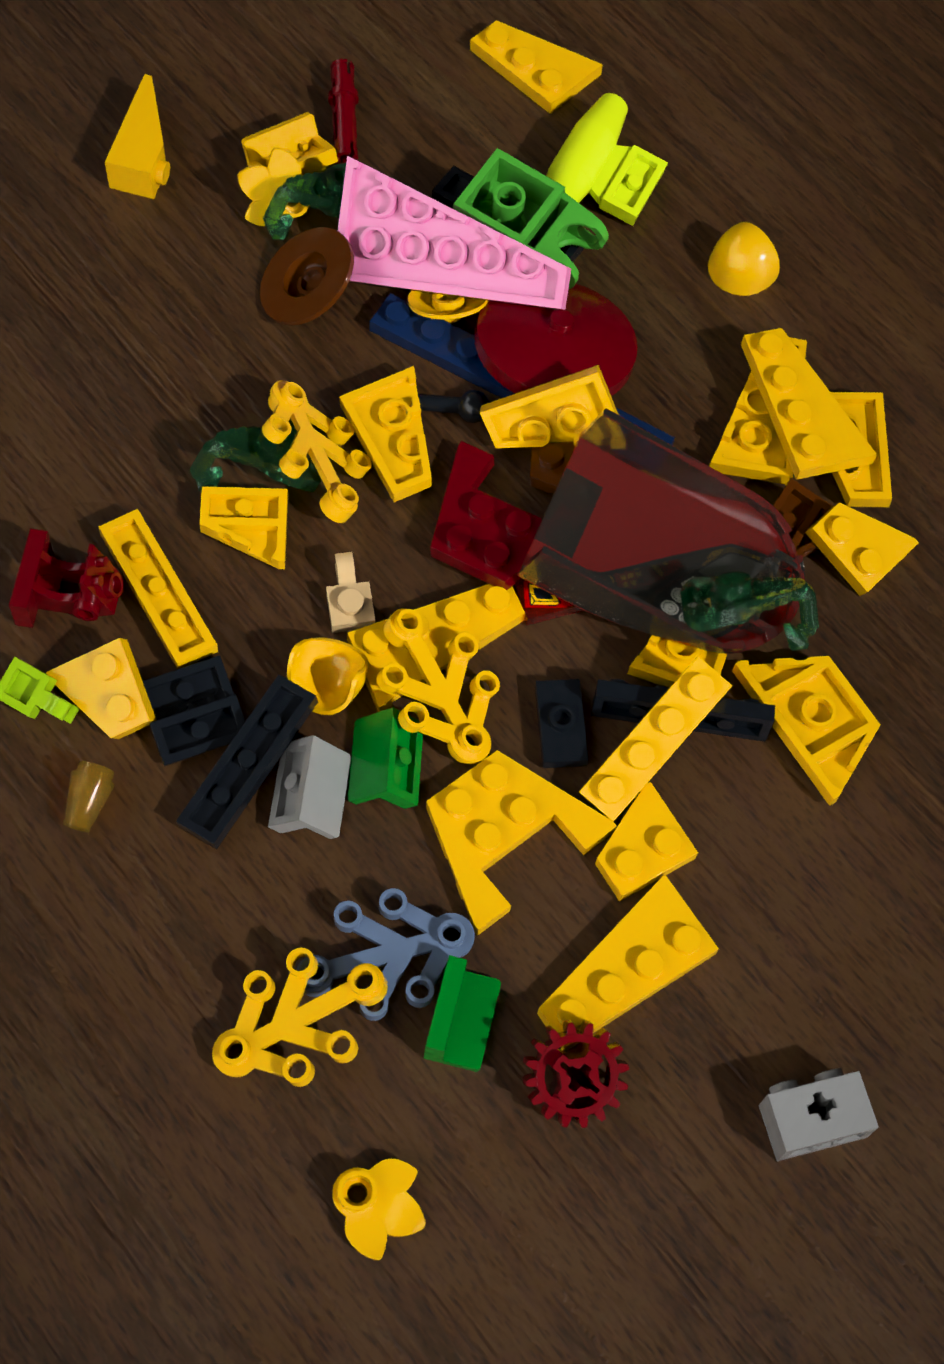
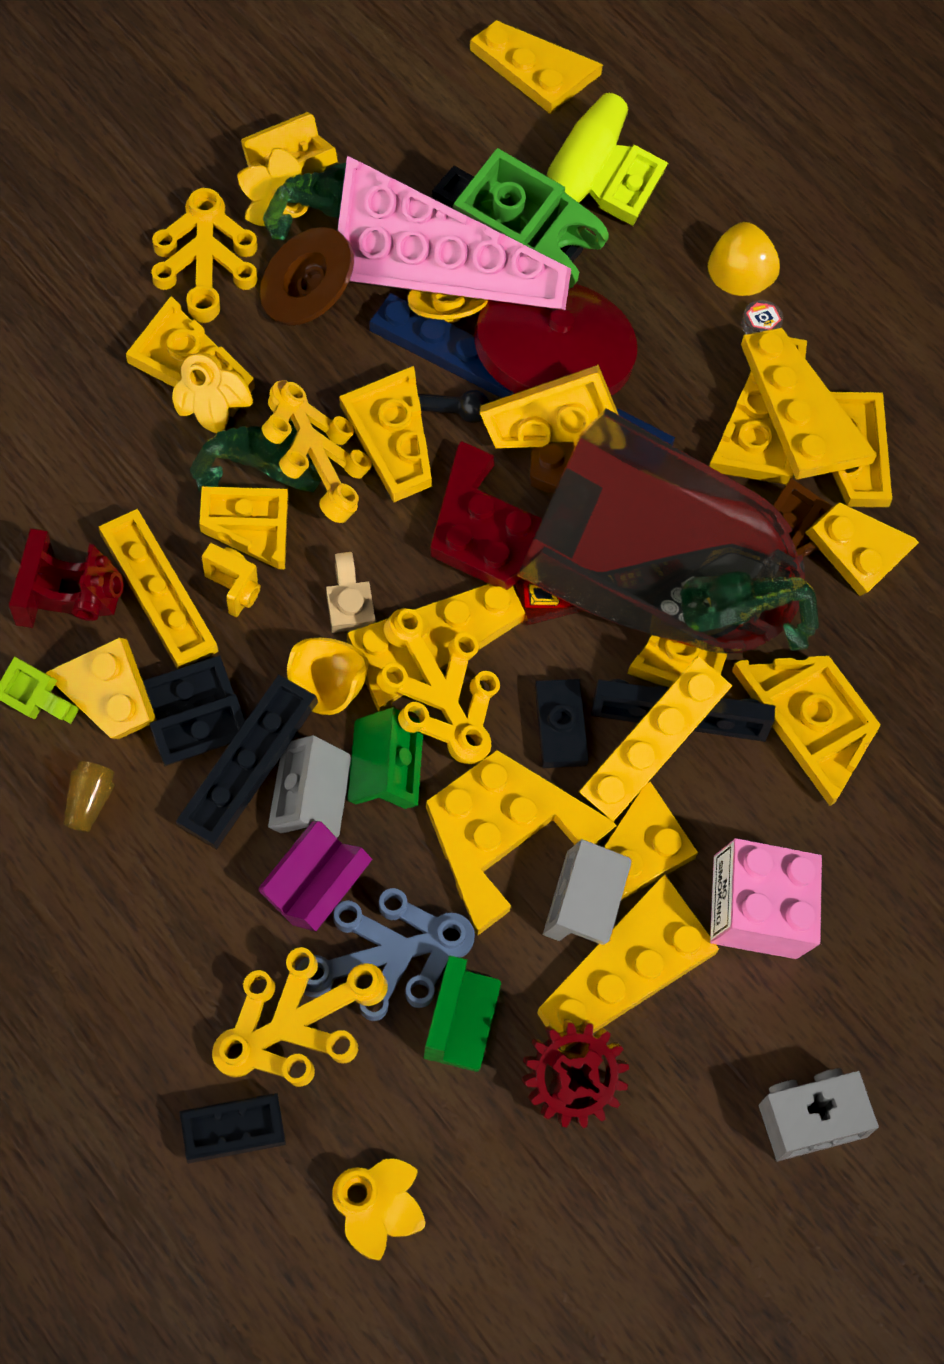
yellow slope [105,74,170,199] -> none
dark red pin [328,59,359,168] -> none
none -> yellow wing [126,296,255,418]
none -> yellow plant [151,188,257,323]
none -> yellow plate [172,352,253,434]
none -> black plate [179,1093,286,1164]
none -> yellow bracket [202,543,261,618]
none -> magenta panel [259,820,373,931]
none -> light grey panel [542,839,631,945]
none -> bright pink brick [710,838,822,959]
none -> tile [741,300,783,334]

